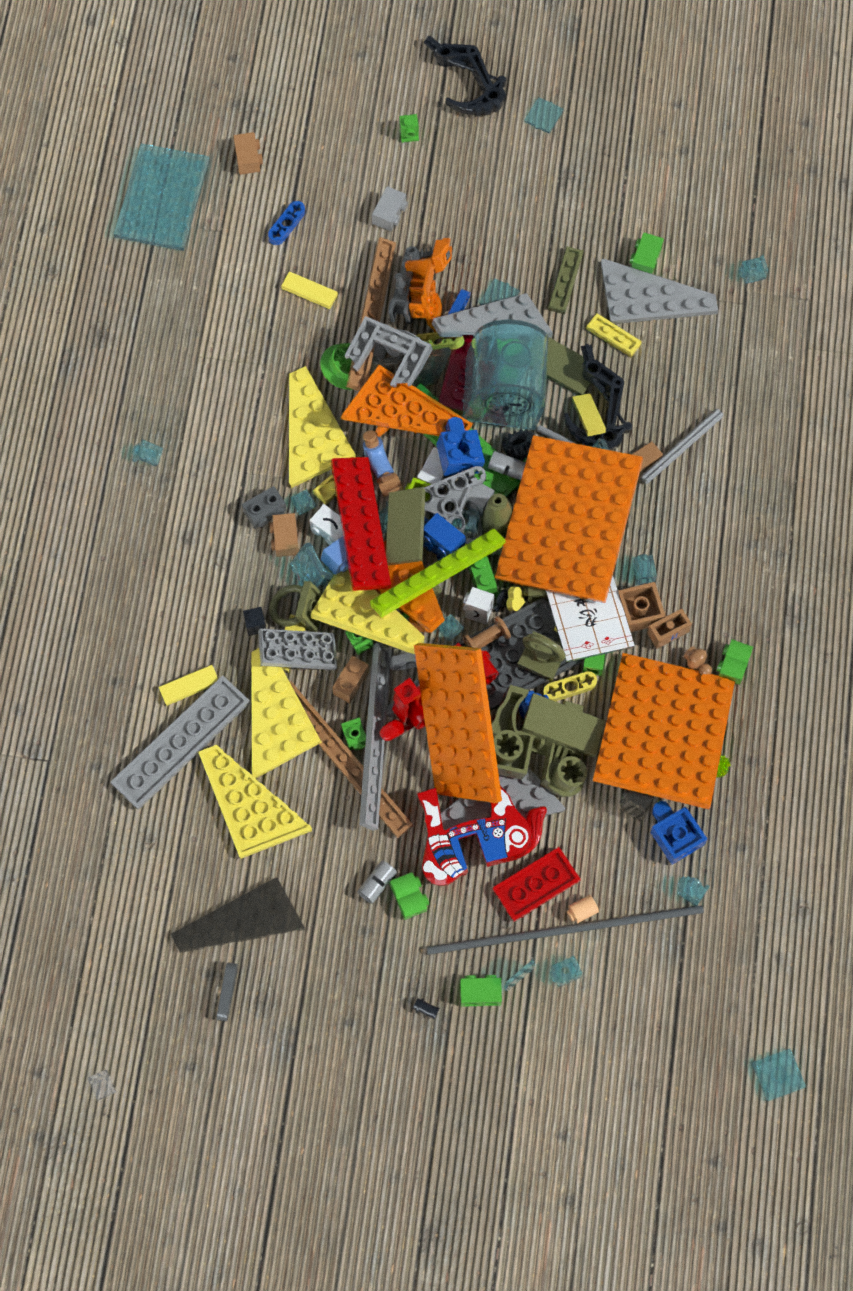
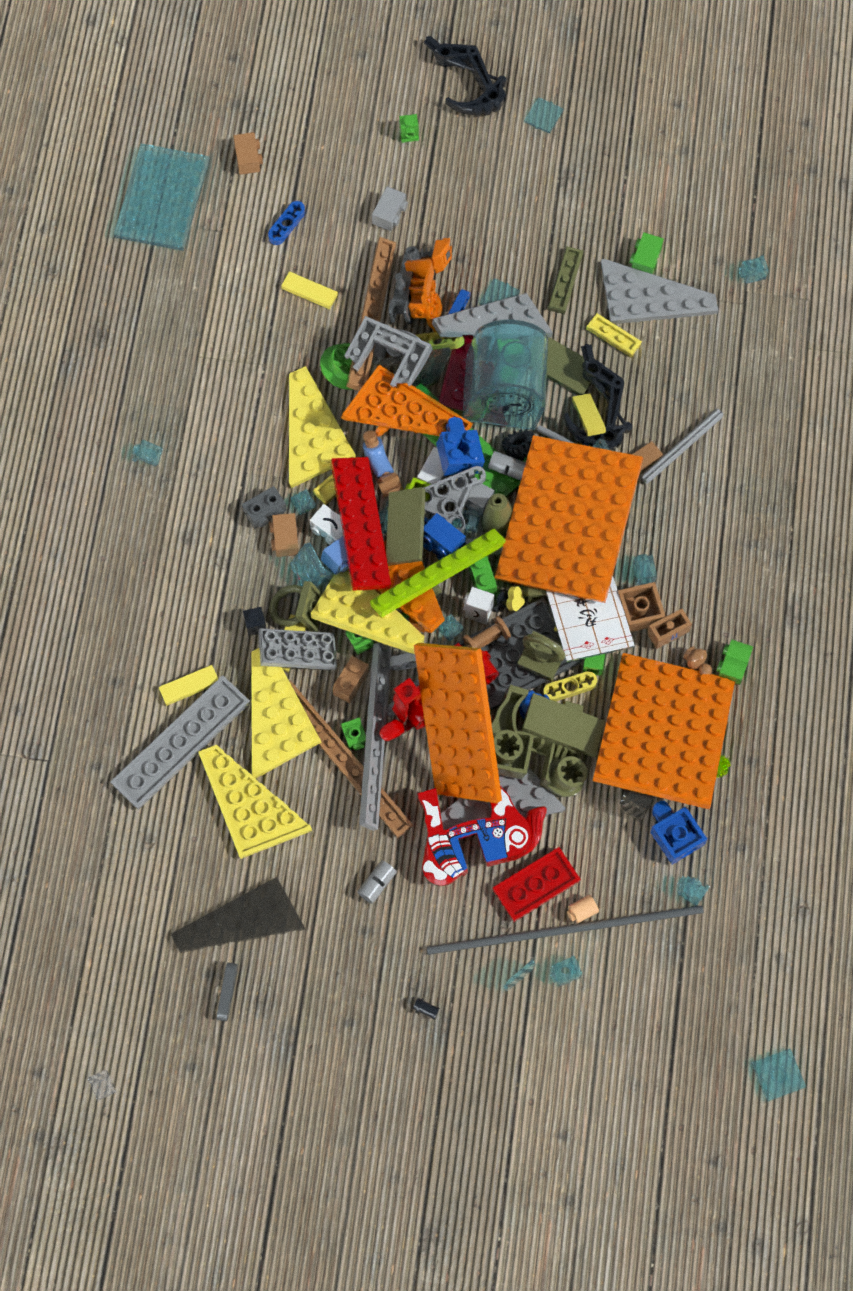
bright green brick [390,872,429,920] -> none
bright green brick [460,975,502,1007] -> none

